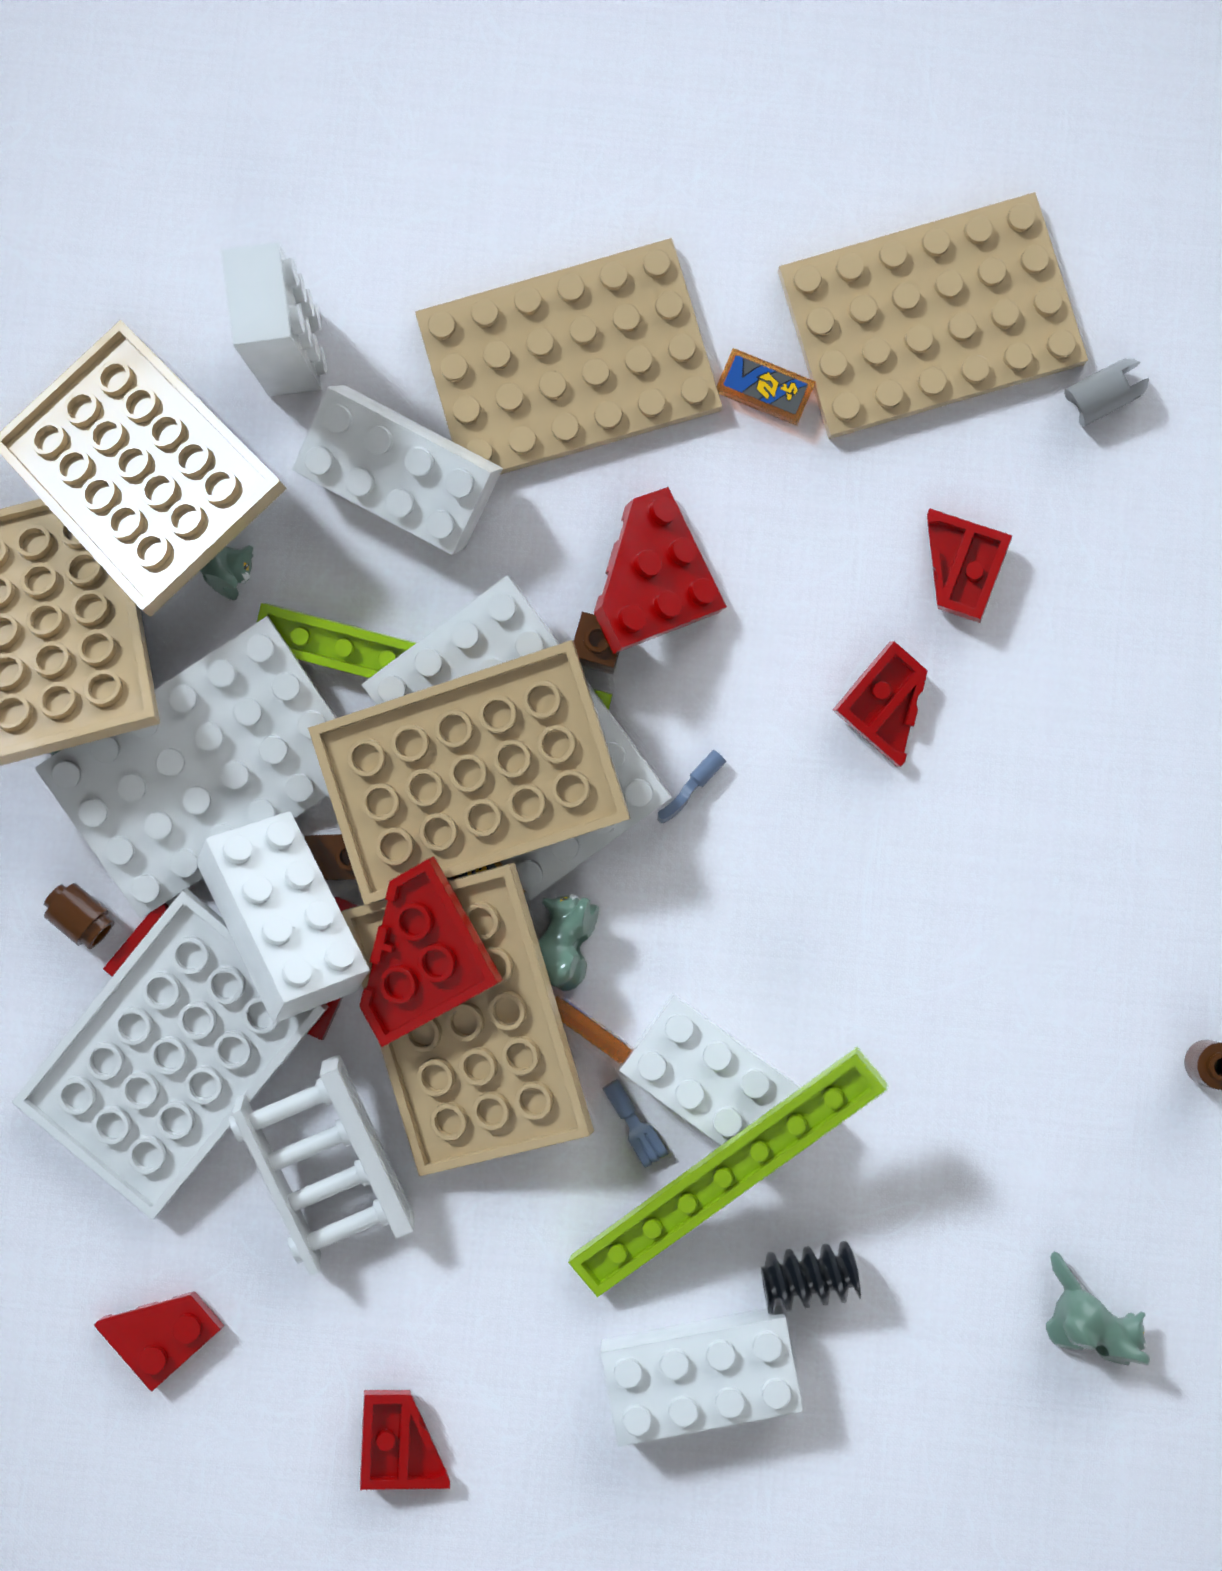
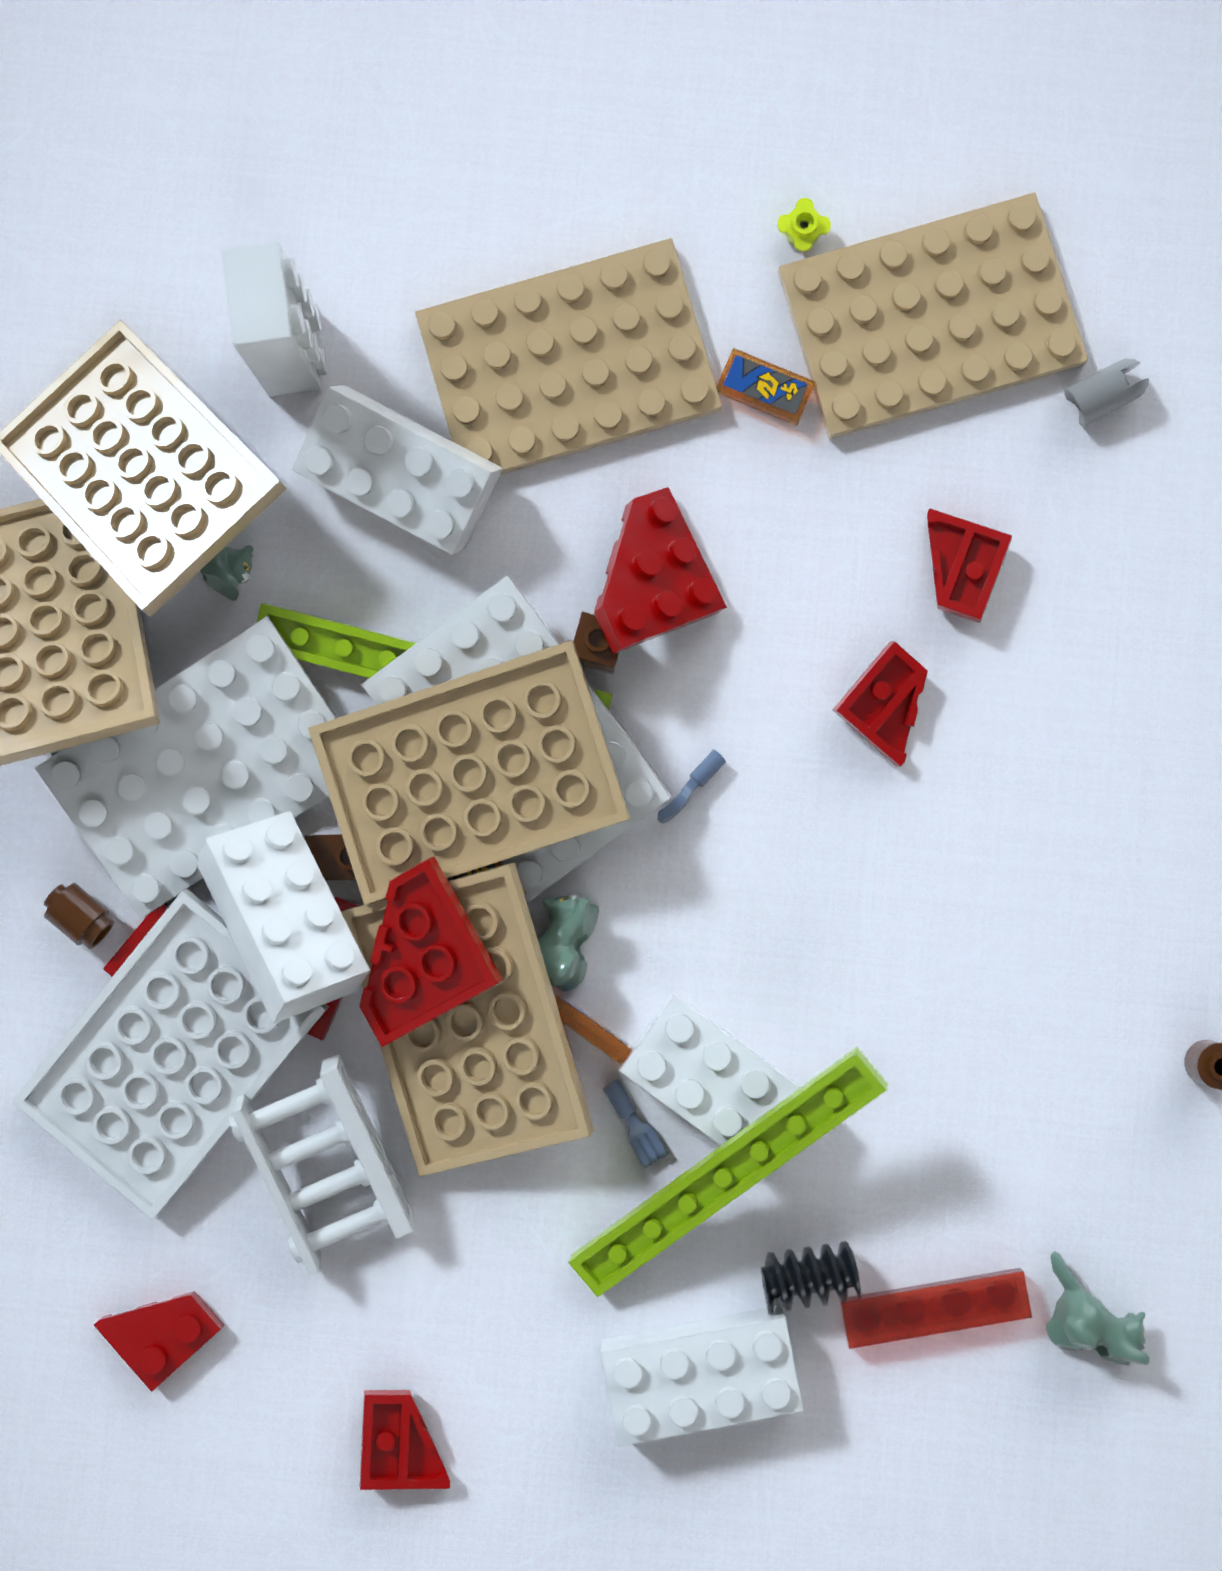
none -> neon yellow plate [777,198,831,252]
none -> clear red plate [839,1268,1032,1349]

